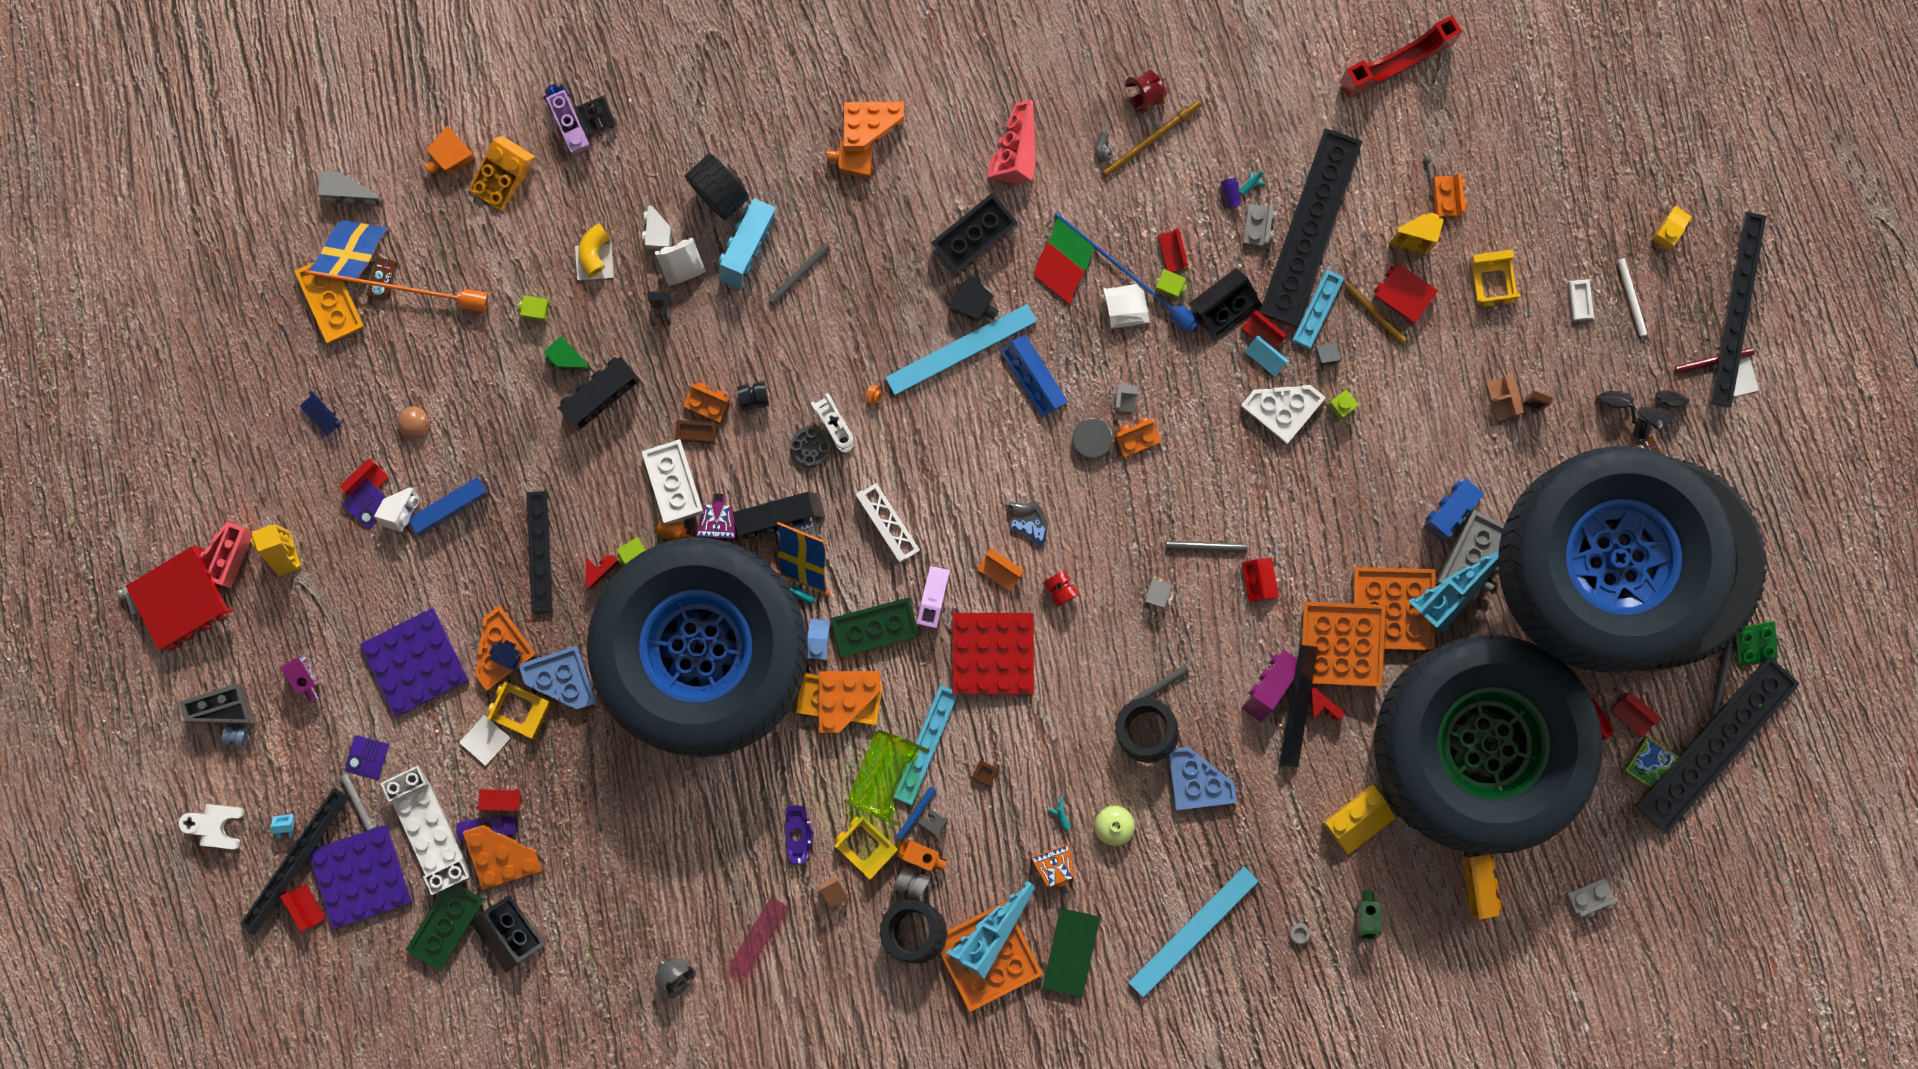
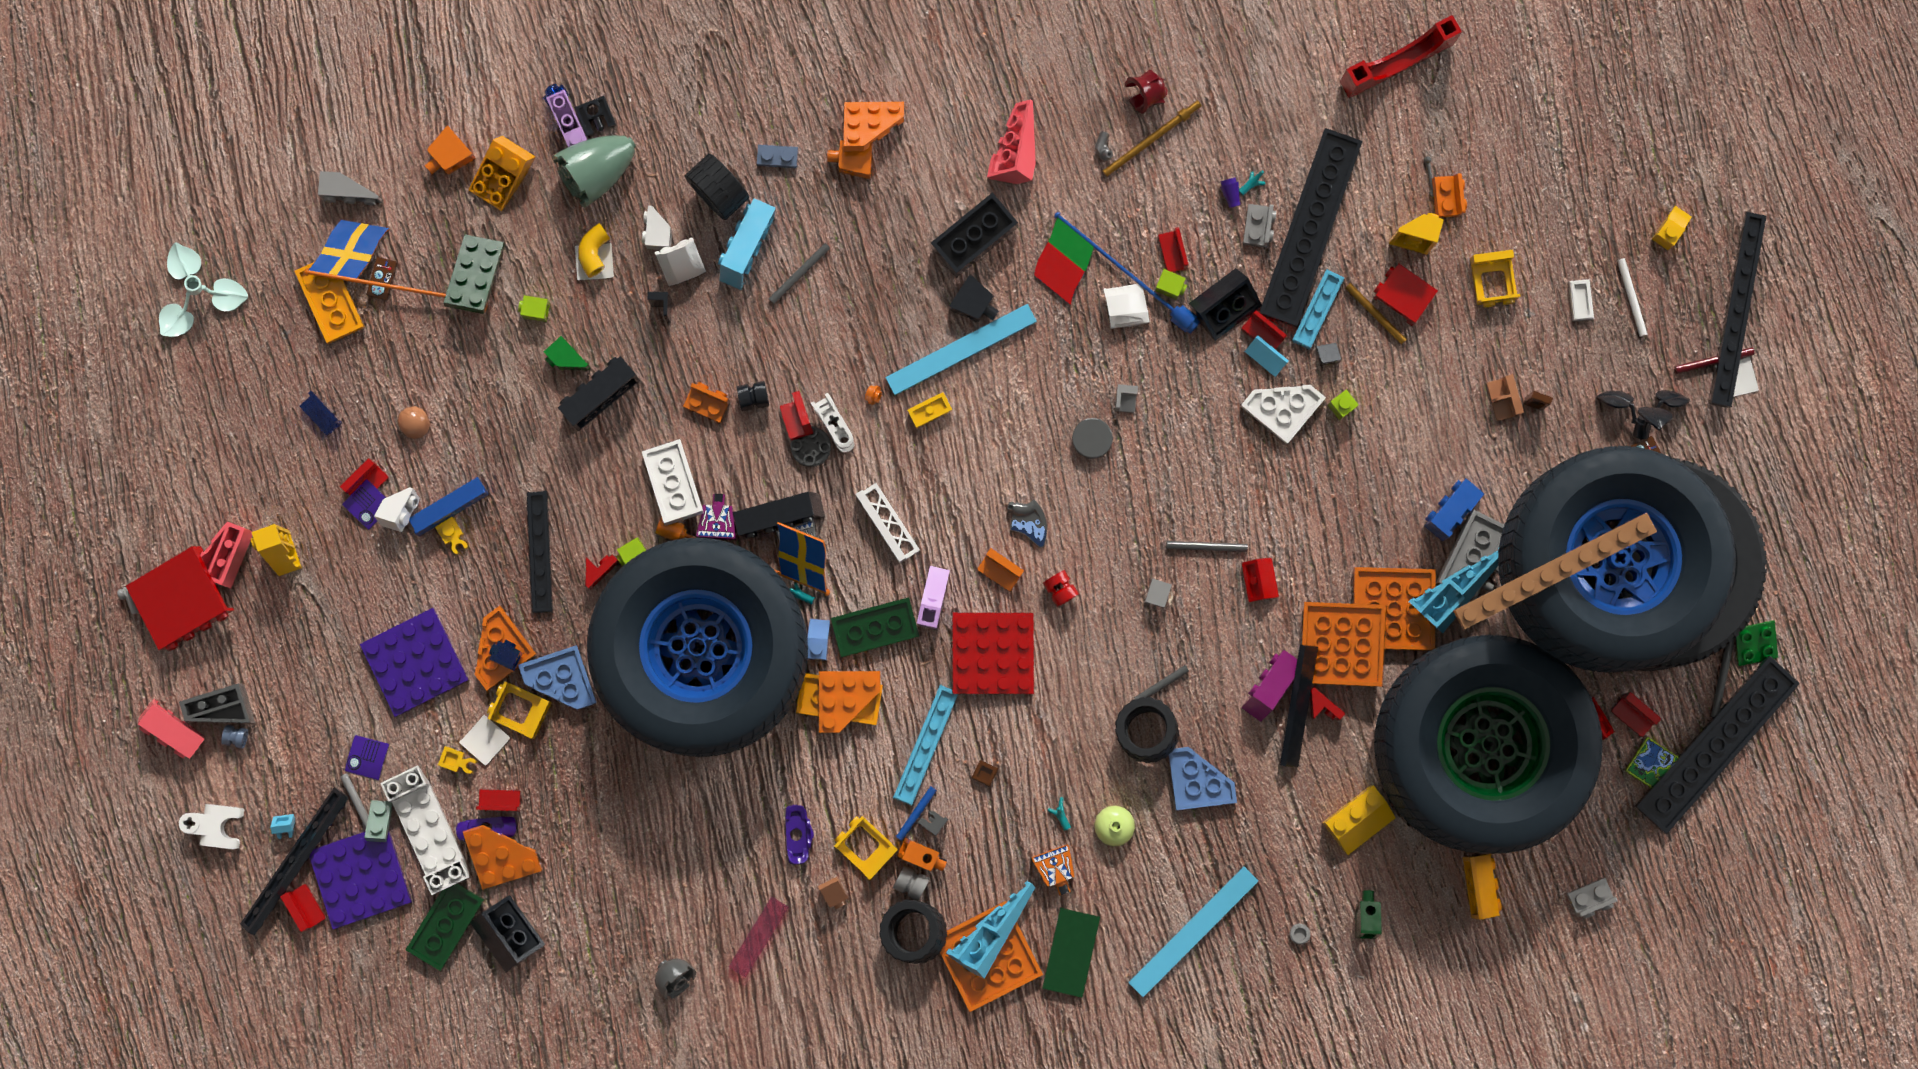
magenta torso [280,654,320,702] -> none
reddish brown tile [675,420,717,444] -> none
clear neon green windscreen [847,730,929,826] -> none
blue panel [999,335,1068,418] -> none
orange bracket [1115,417,1161,458] -> none
none -> coral wedge [138,698,205,759]
none -> light aqua plant [159,242,248,337]
none -> plate [365,800,393,842]
none -> yellow plate [435,517,468,555]
none -> yellow plate [438,746,477,774]
none -> plate [443,234,504,314]
none -> sand green cylinder [552,135,636,208]
none -> sand blue plate [757,145,798,168]
none -> red panel [780,391,813,440]
none -> yellow plate [907,392,952,429]
none -> medium nougat plate [1453,513,1657,630]

